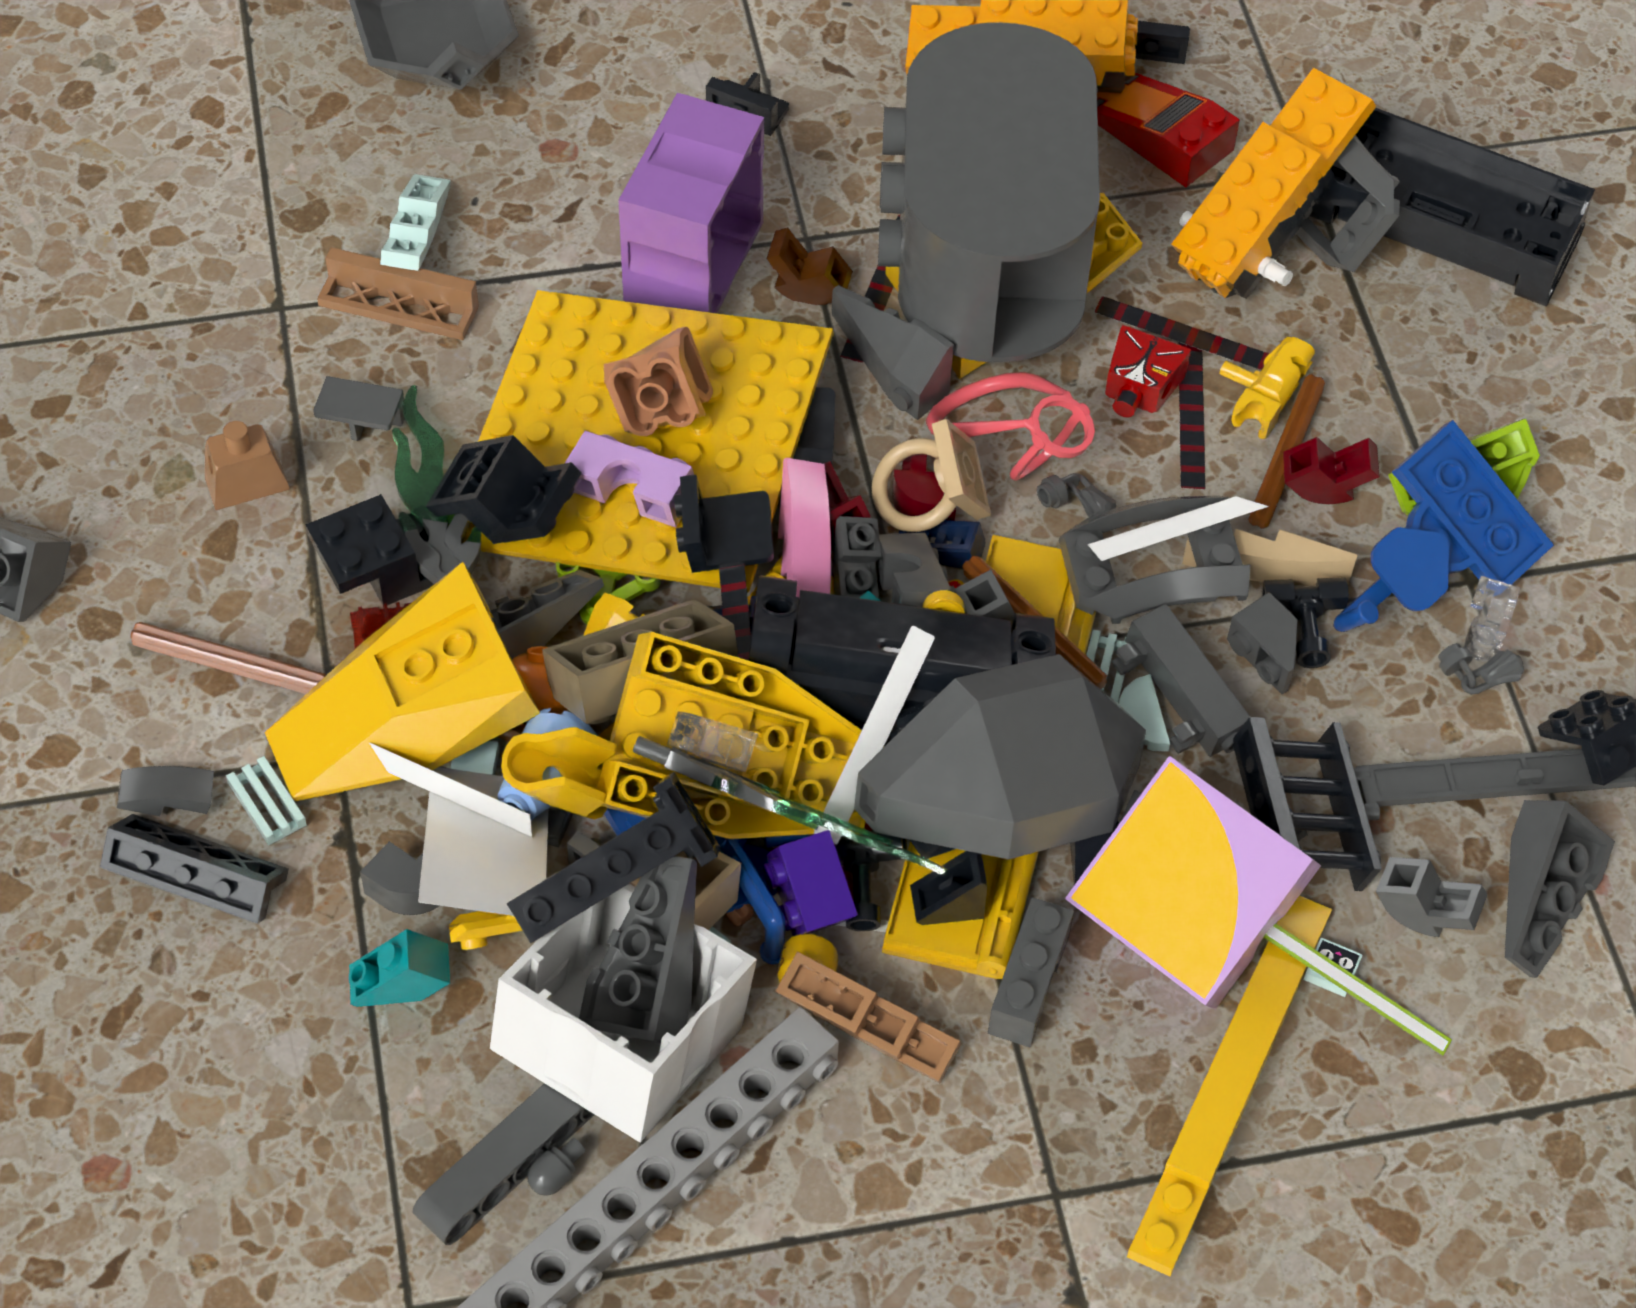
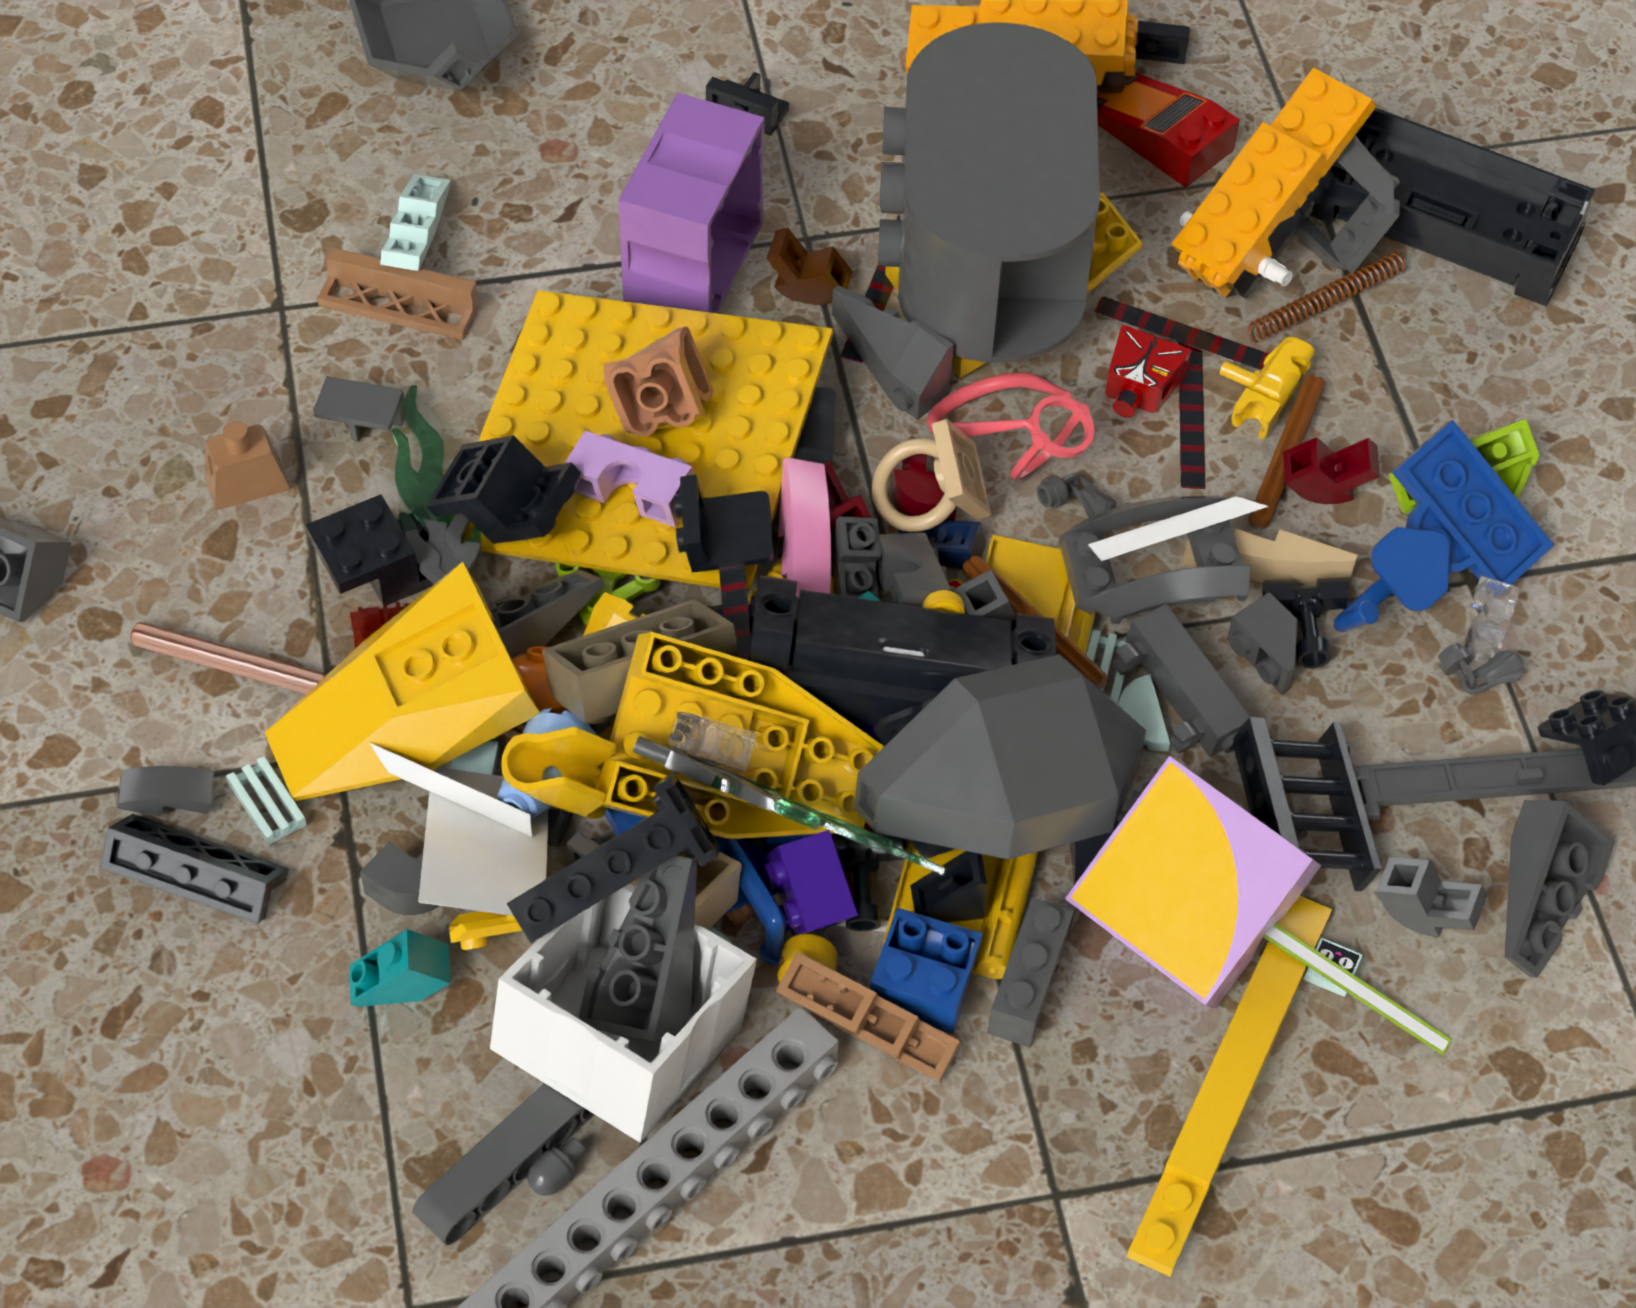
white sticker [814,626,935,844] -> none
none -> blue slope [870,908,983,1034]
none -> dark orange piece [1248,250,1405,343]

